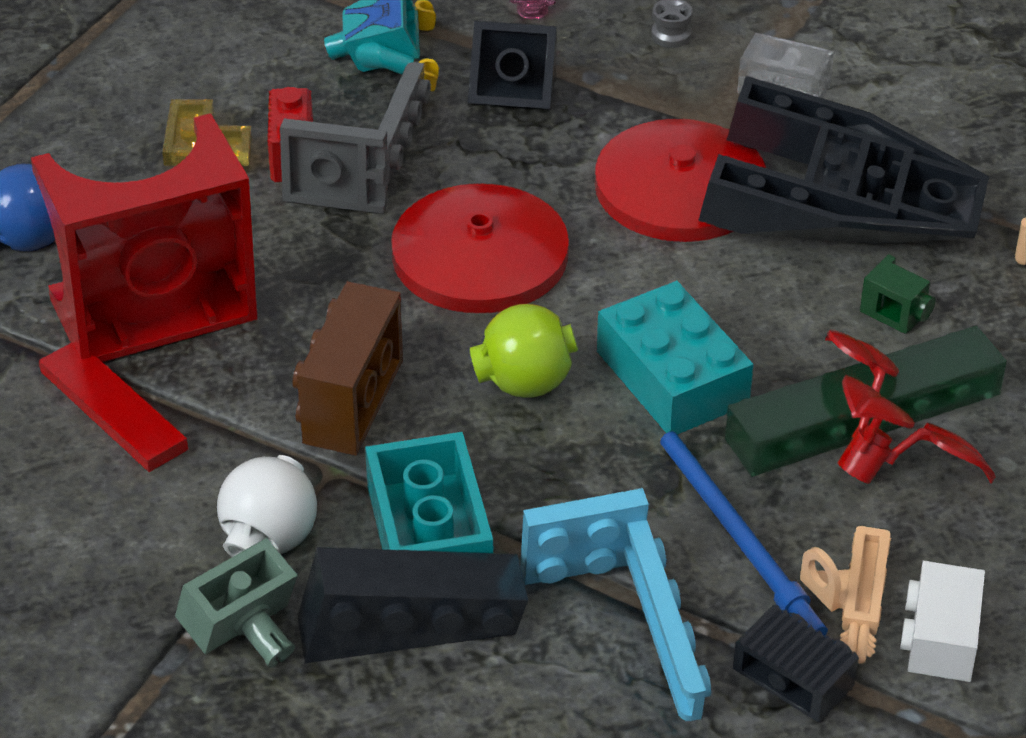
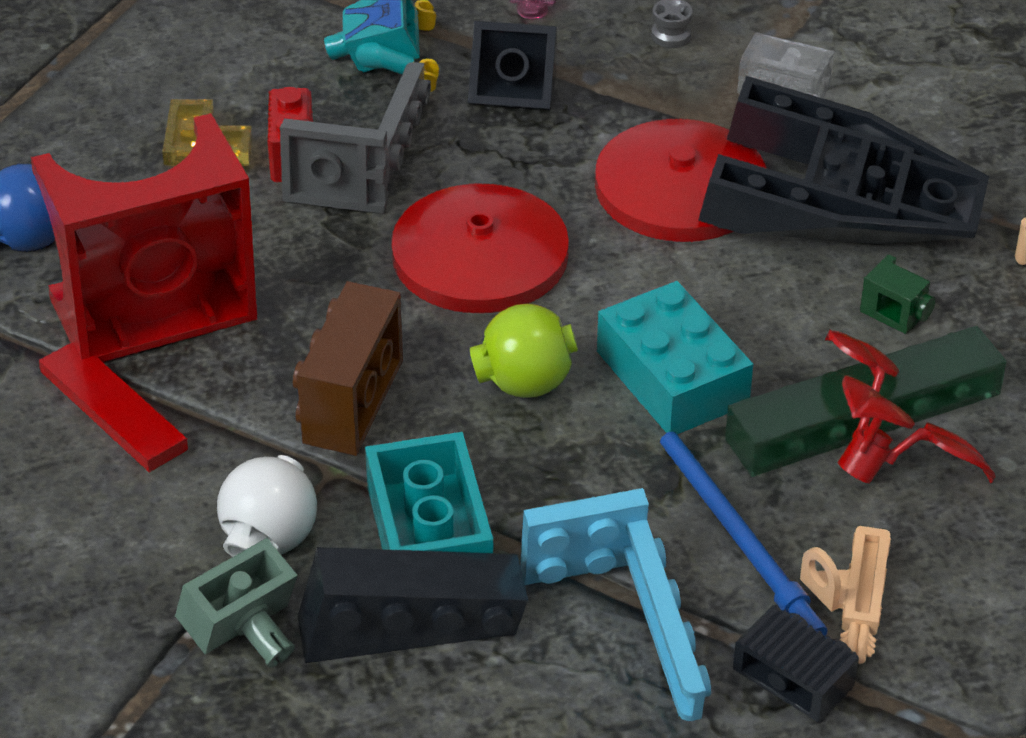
white brick [900,561,985,682] -> none

